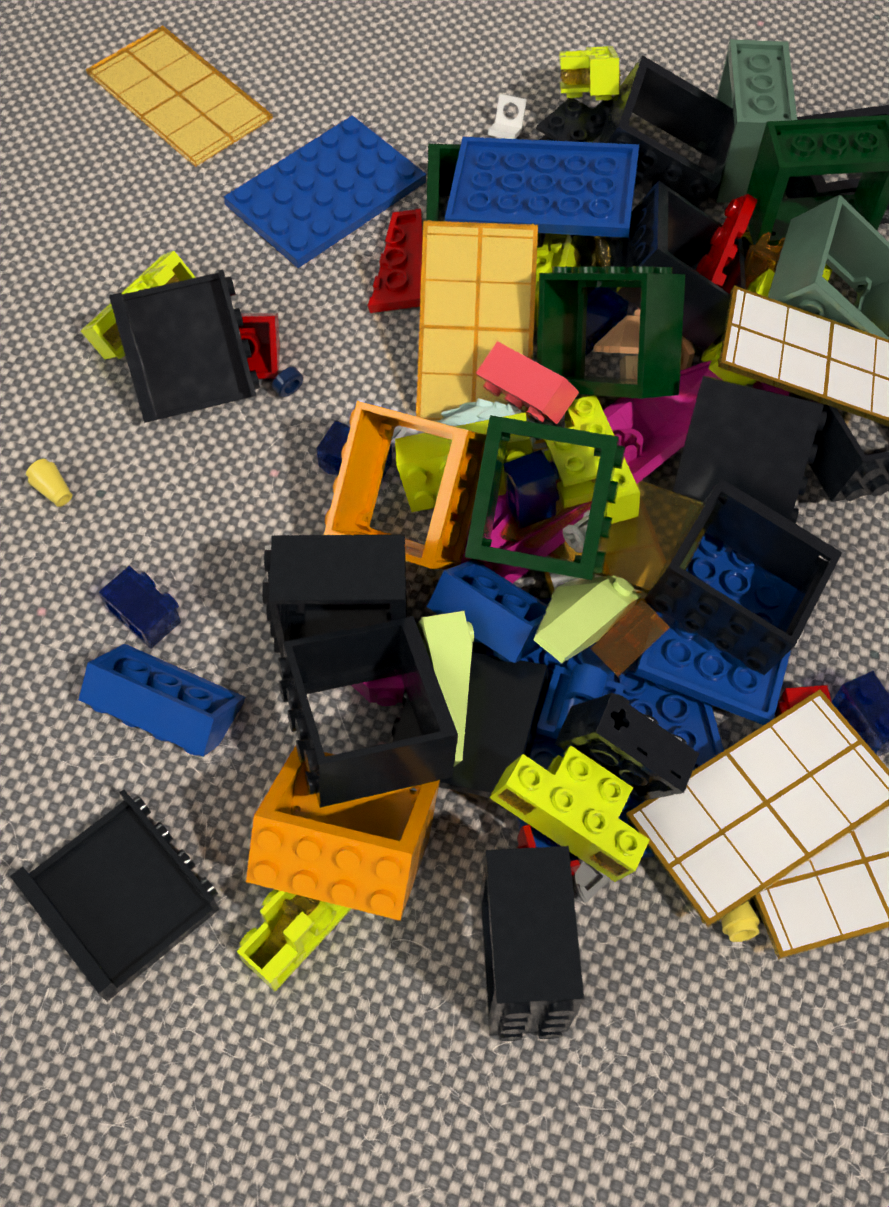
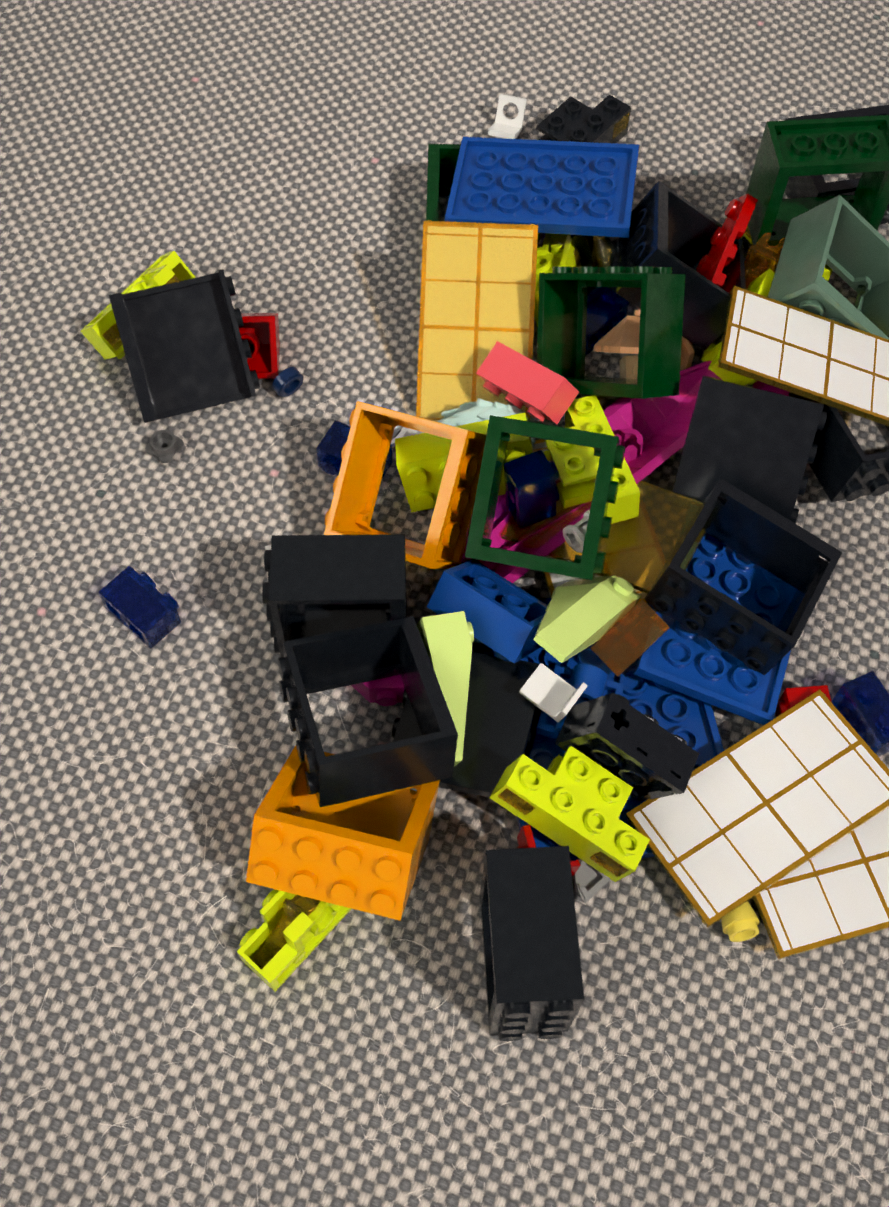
black panel [10,789,220,1002] -> none
light yellow cone [26,459,73,507] -> none
blue slope [78,644,245,757] -> none
clear yellow piece [86,25,273,167] -> none
blue plate [224,115,426,268] -> none
red wing [368,209,423,313] -> none
neon yellow piece [560,46,621,100] -> none
black window [598,55,734,208] -> none
sand green window [715,39,797,203] -> none
none -> flat silver plate [145,430,184,463]
none -> white bracket [519,663,588,722]

